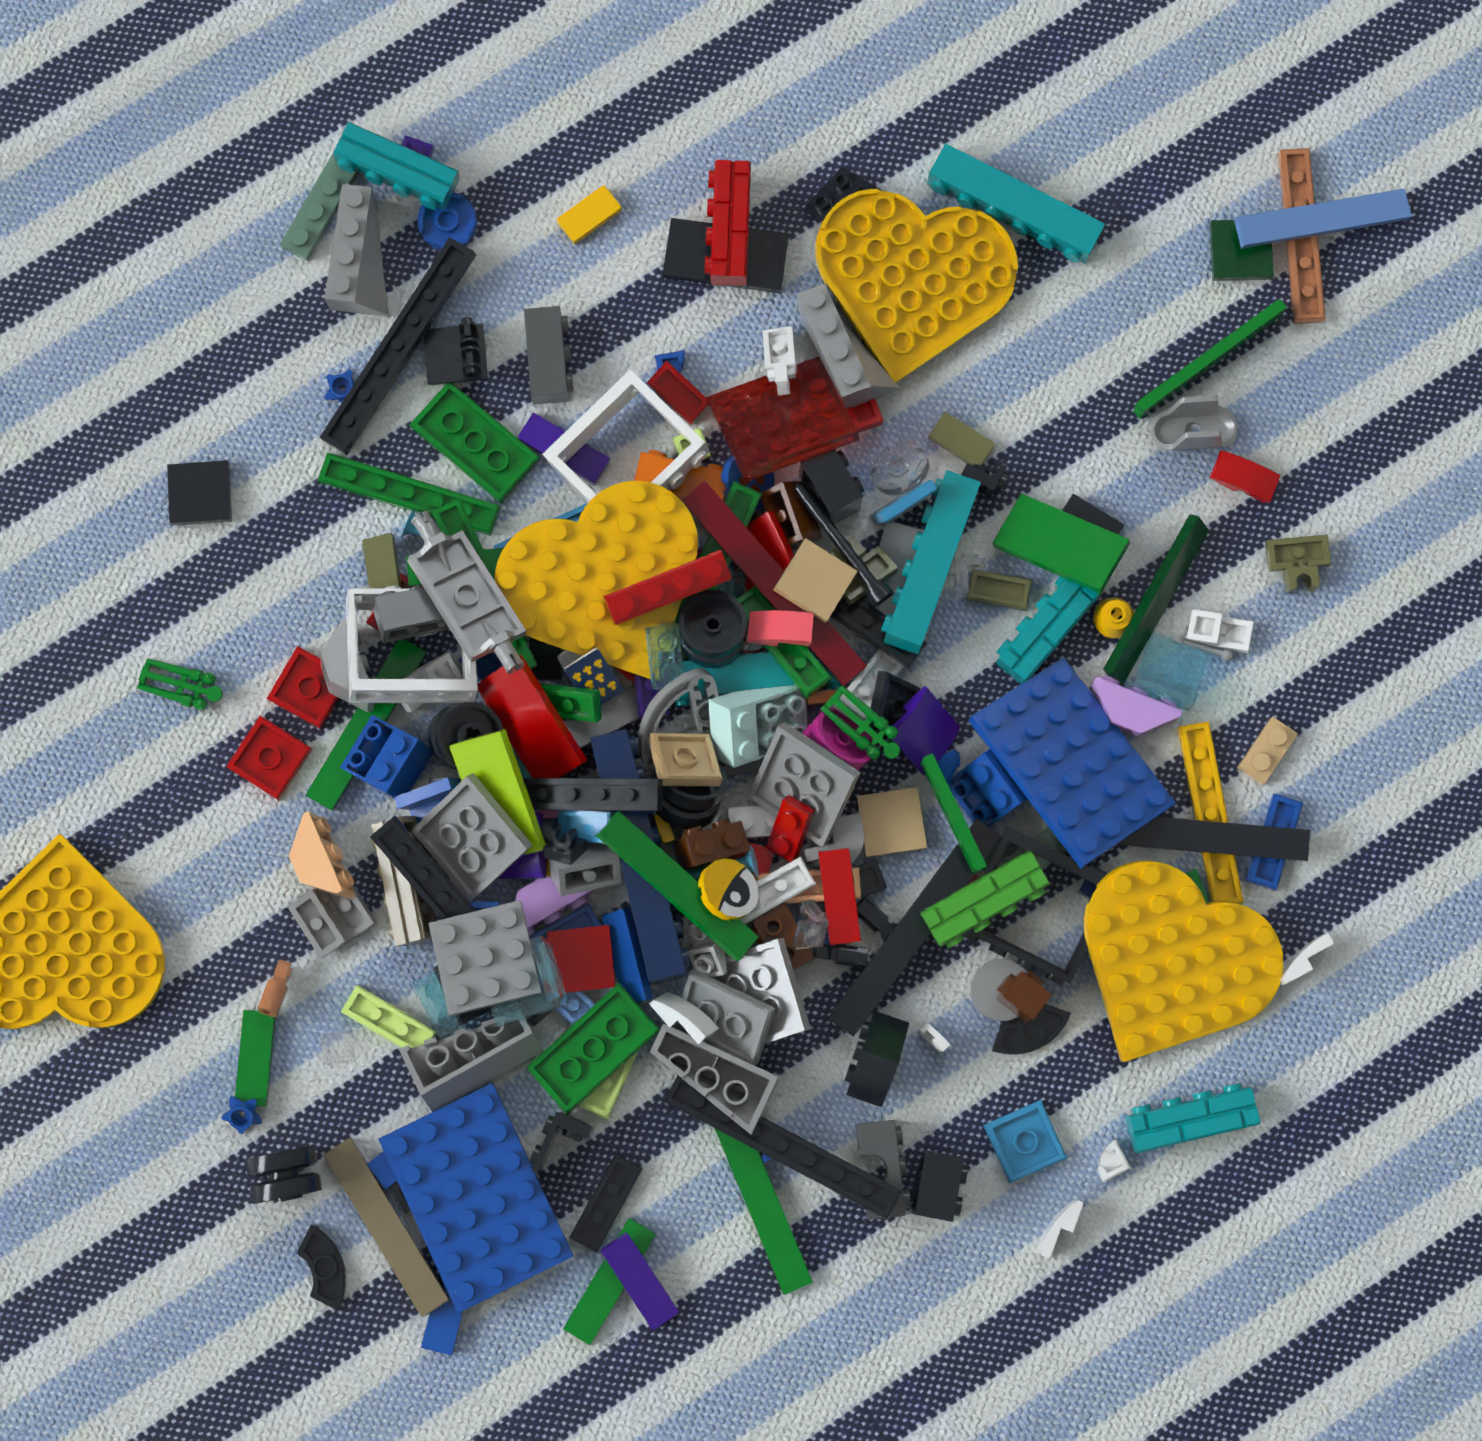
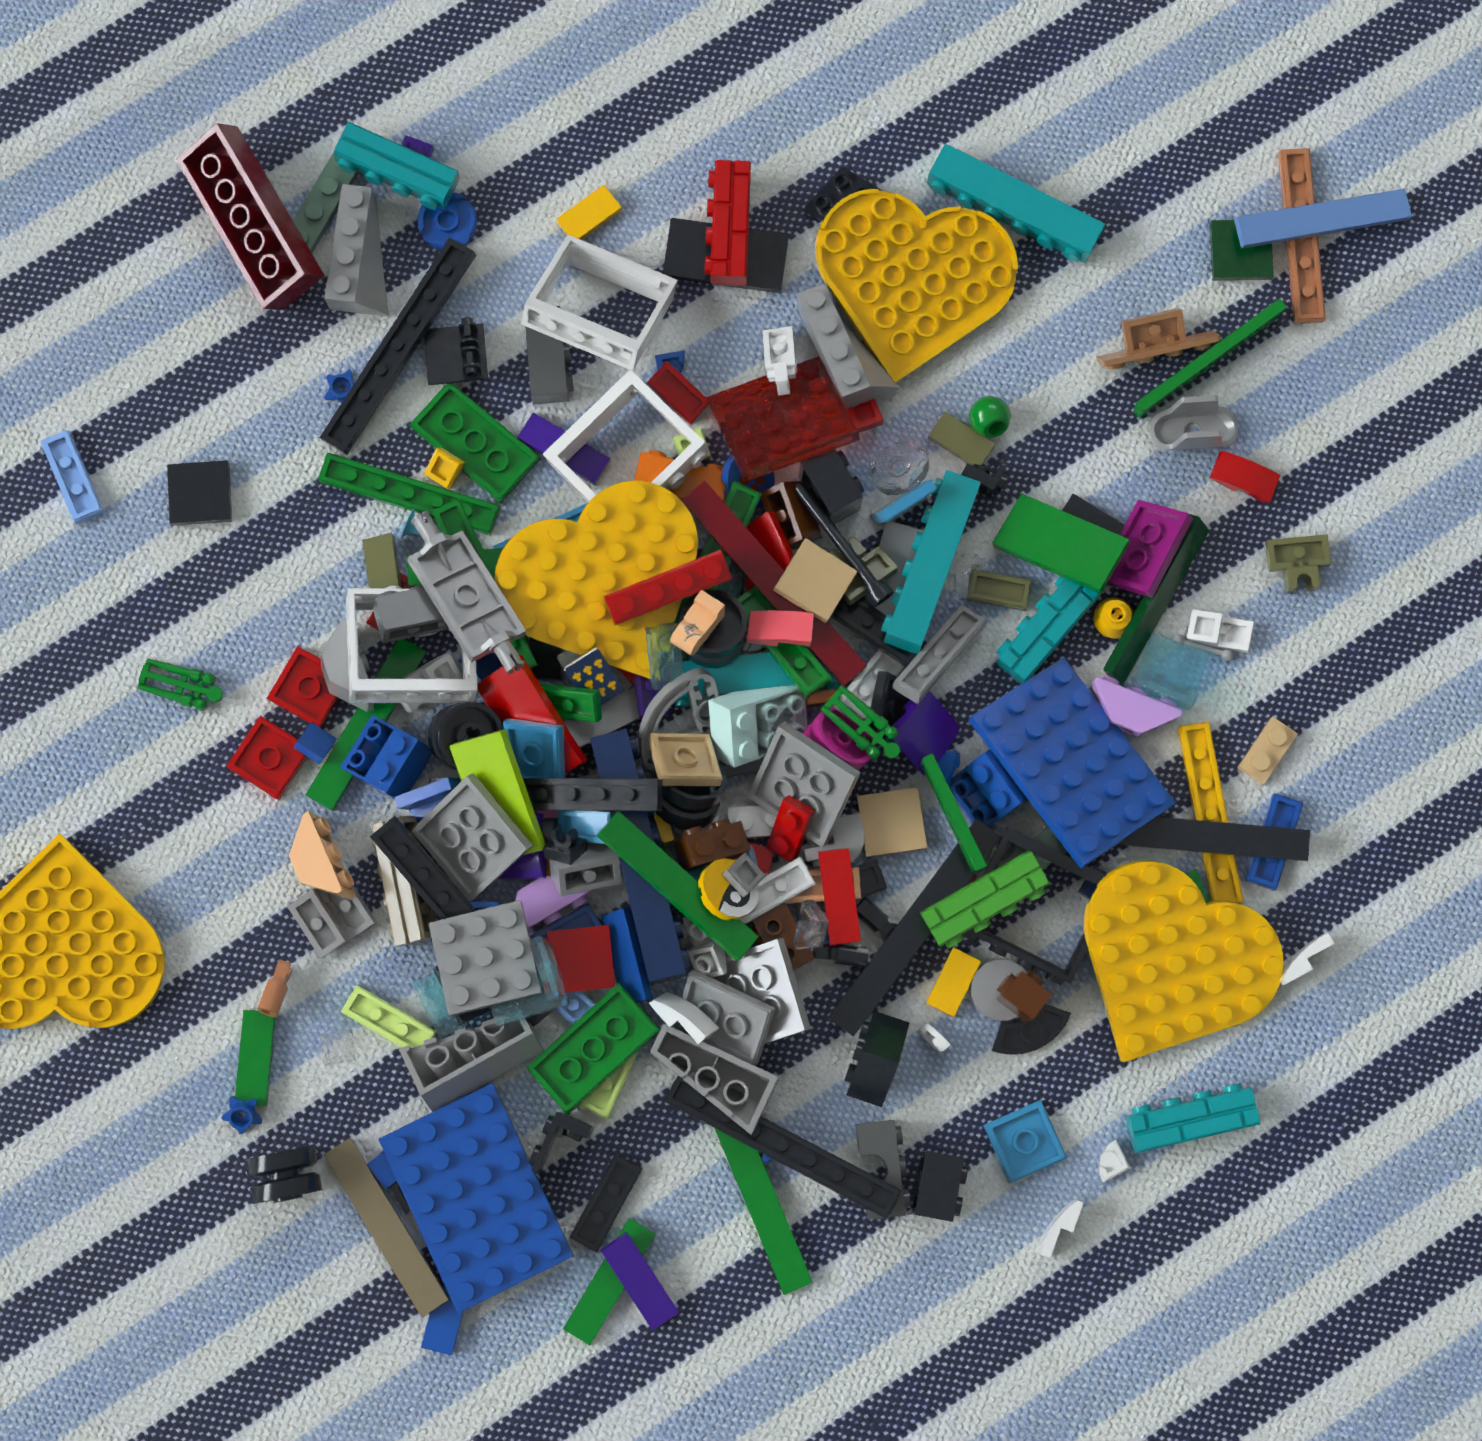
black tile [296,1224,347,1311] -> none
none -> light blue tile [40,430,105,524]
none -> dark red brick [176,123,325,310]
none -> blue tile [294,722,337,764]
none -> yellow tile [424,447,465,490]
none -> dark azure tile [503,718,565,778]
none -> white window [521,234,678,371]
none -> light nougat leg [670,590,725,656]
none -> light grey tile [722,853,766,897]
none -> light grey tile [892,605,986,704]
none -> yellow tile [925,947,981,1017]
none -> green piece [969,395,1011,438]
none -> medium nougat bracket [1096,308,1221,370]
none -> magenta plate [1107,500,1193,598]

